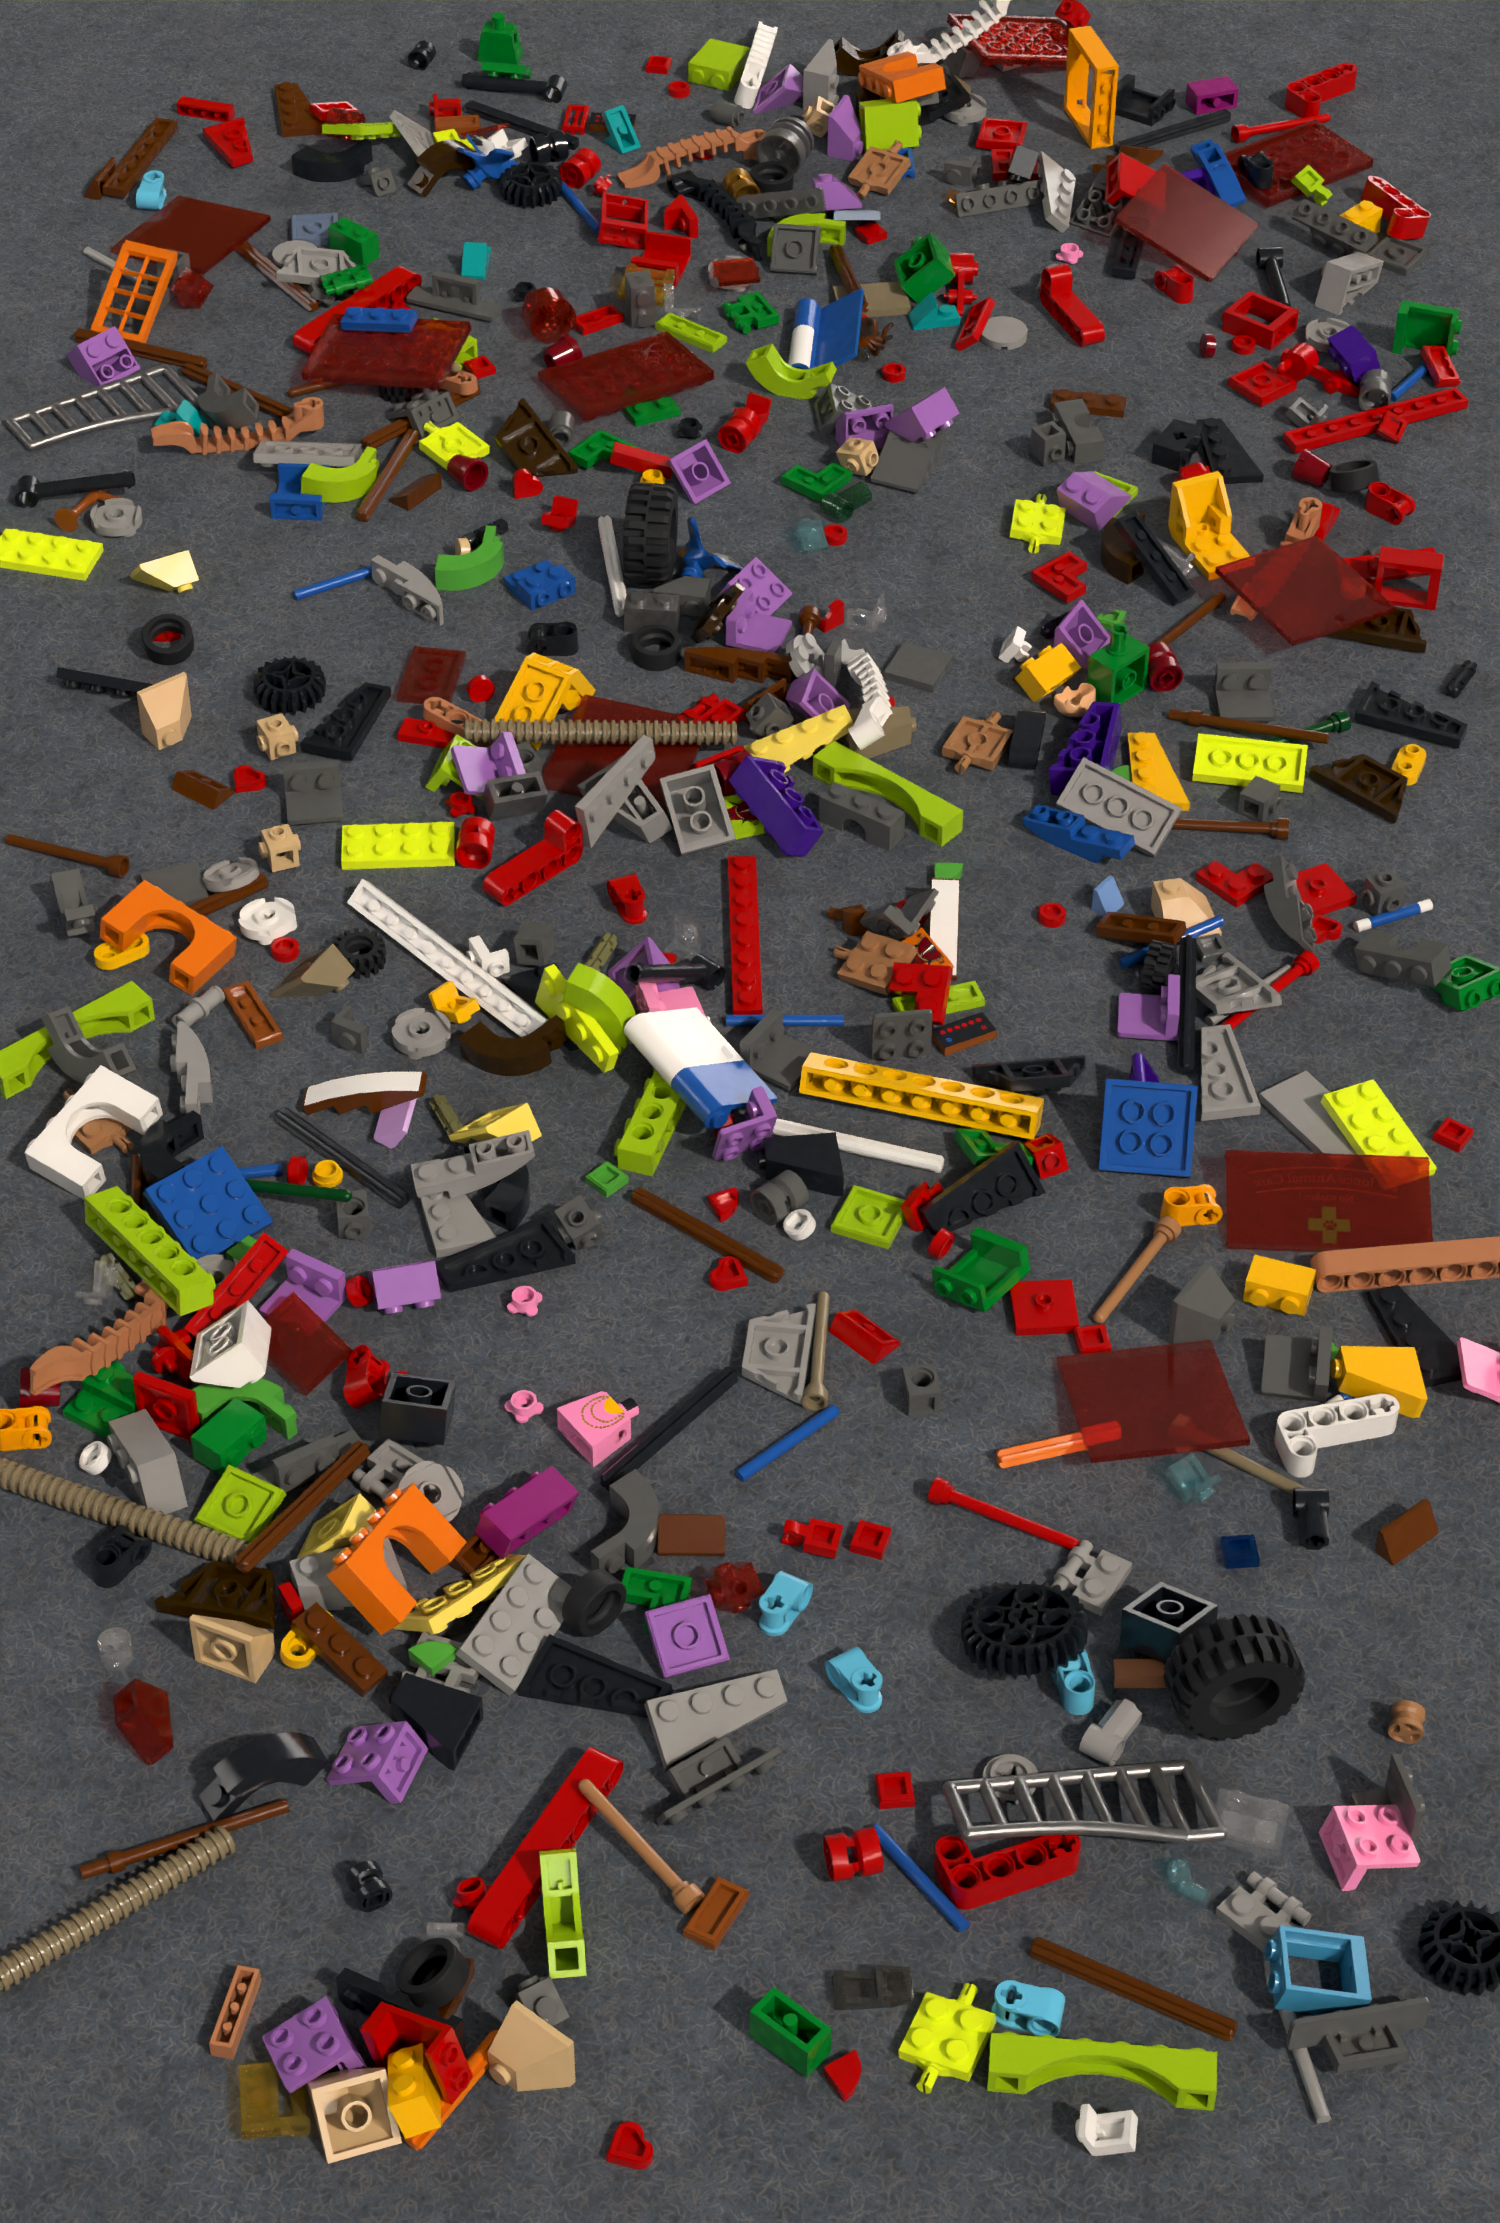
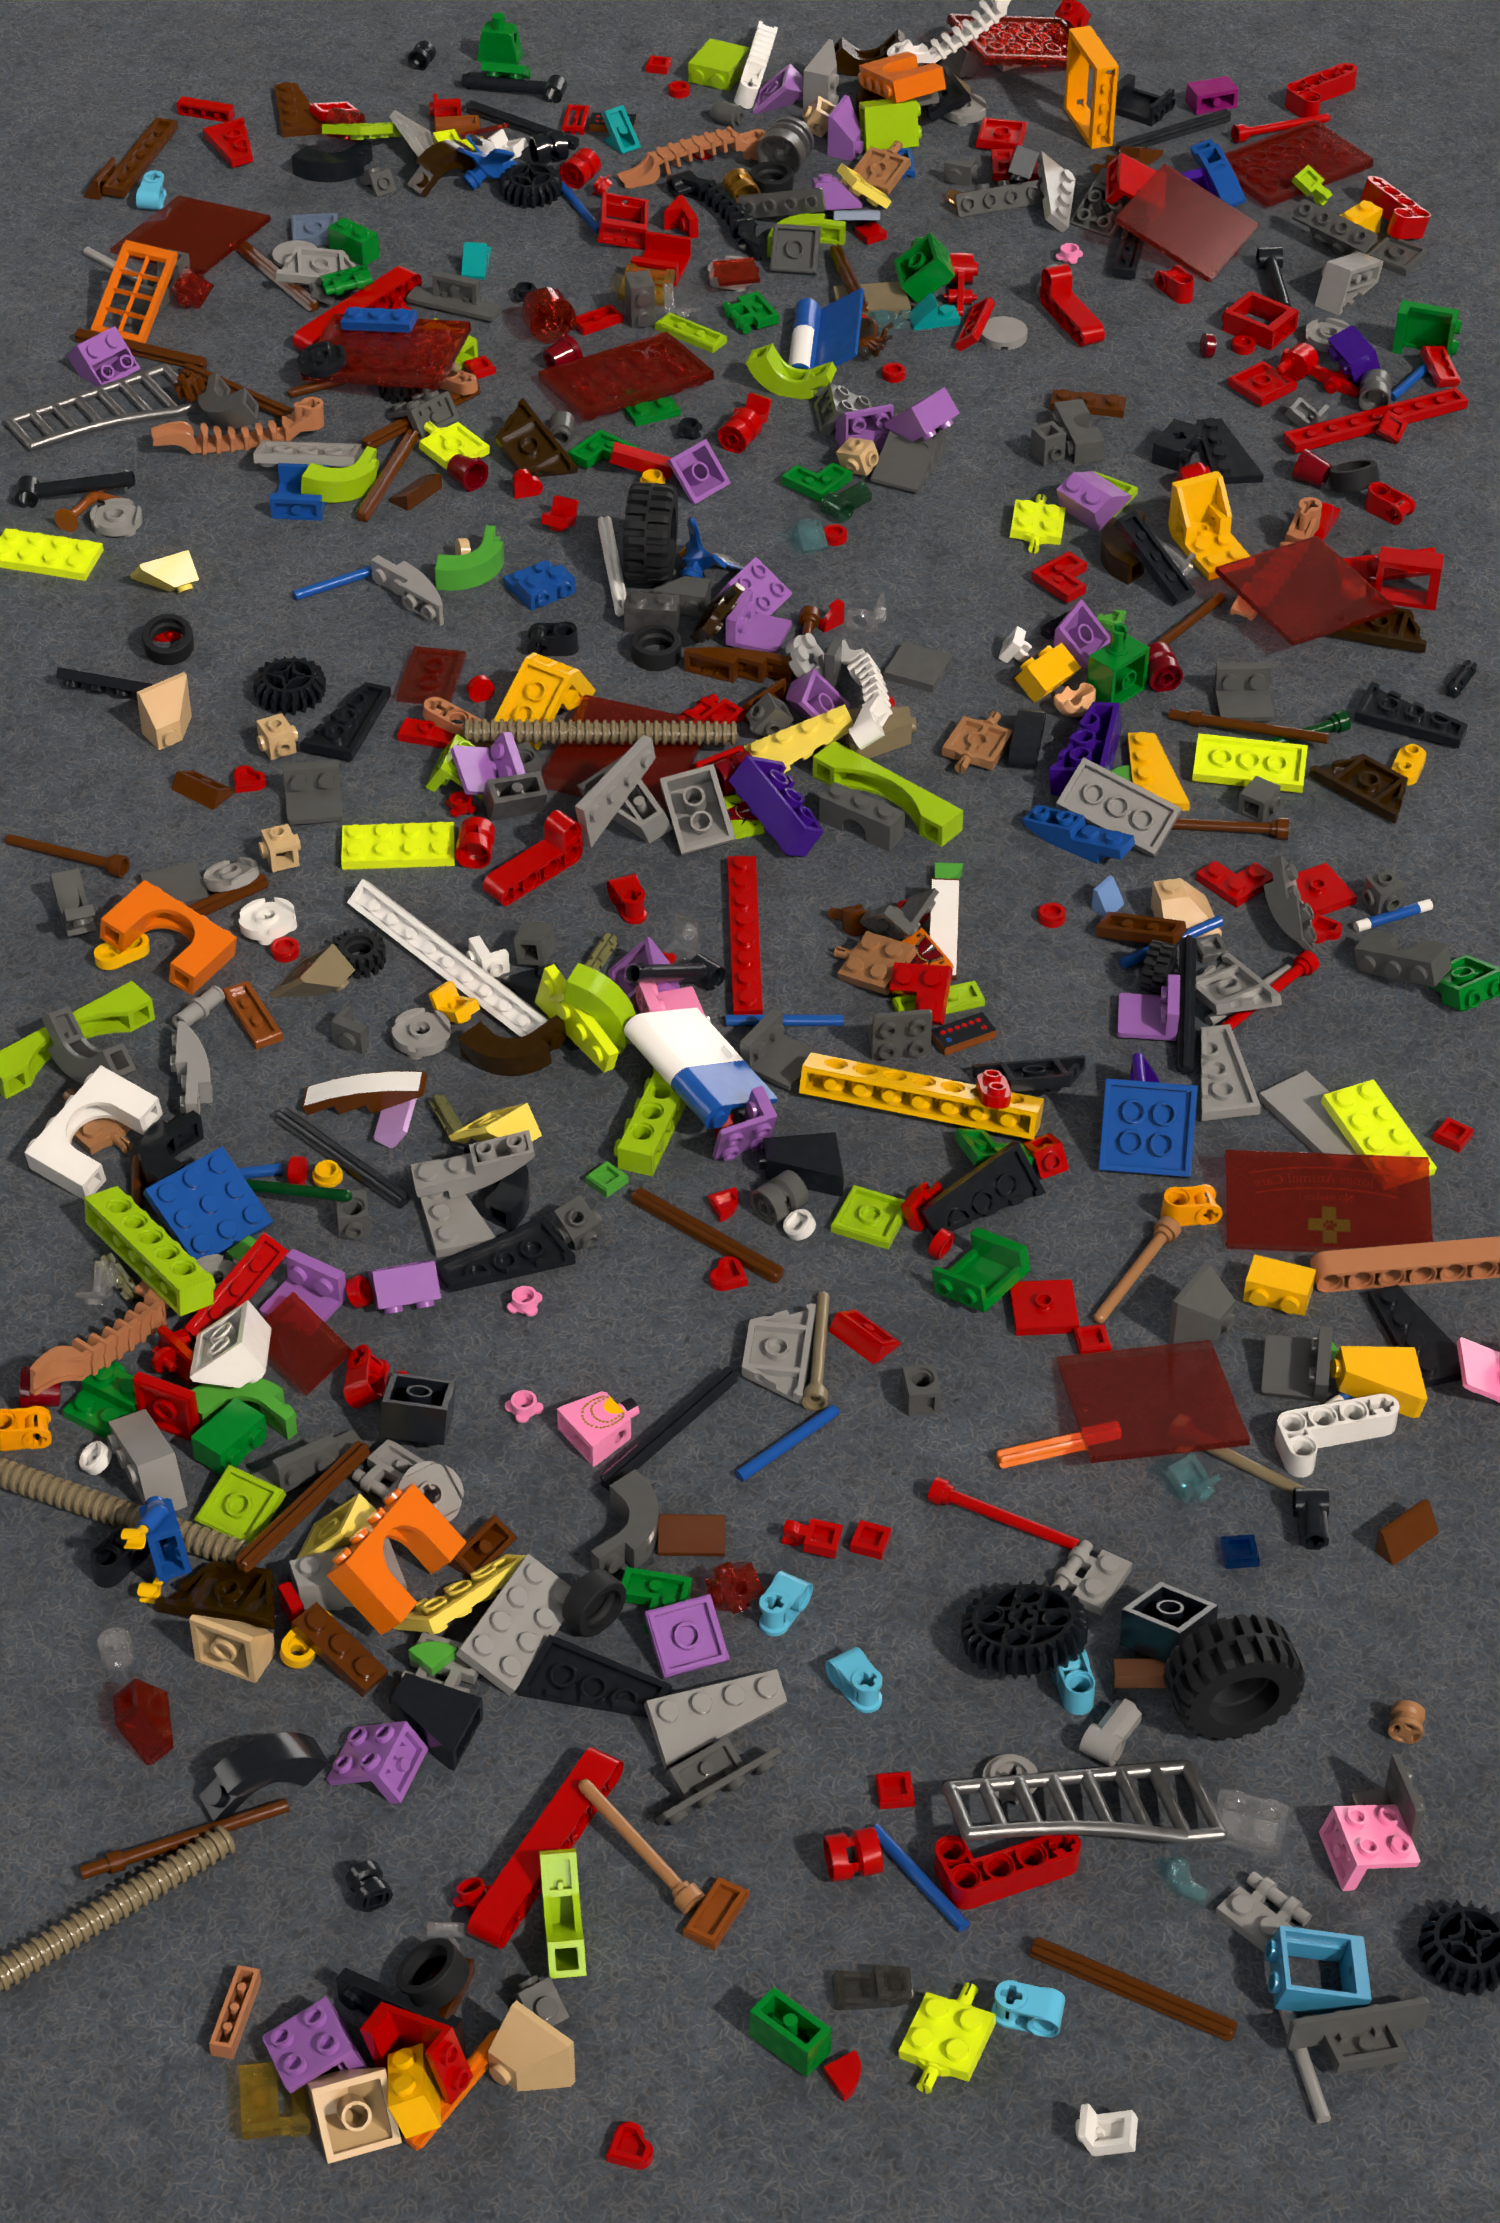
teal slope [154,399,210,437] -> none
black axle [462,518,509,549] -> none
magenta brick [475,1466,579,1559] -> none
white axle [772,1118,944,1173] -> none
lime arch [987,2032,1217,2111] -> none
black piece [1238,151,1274,189] -> none
none -> blue torso [121,1496,192,1604]
none -> reddish brown gear [174,371,206,402]
none -> black tile [298,341,347,378]
none -> light yellow plate [837,163,892,209]
none -> clear light blue plate [870,310,911,333]
none -> red plate [976,1069,1012,1109]

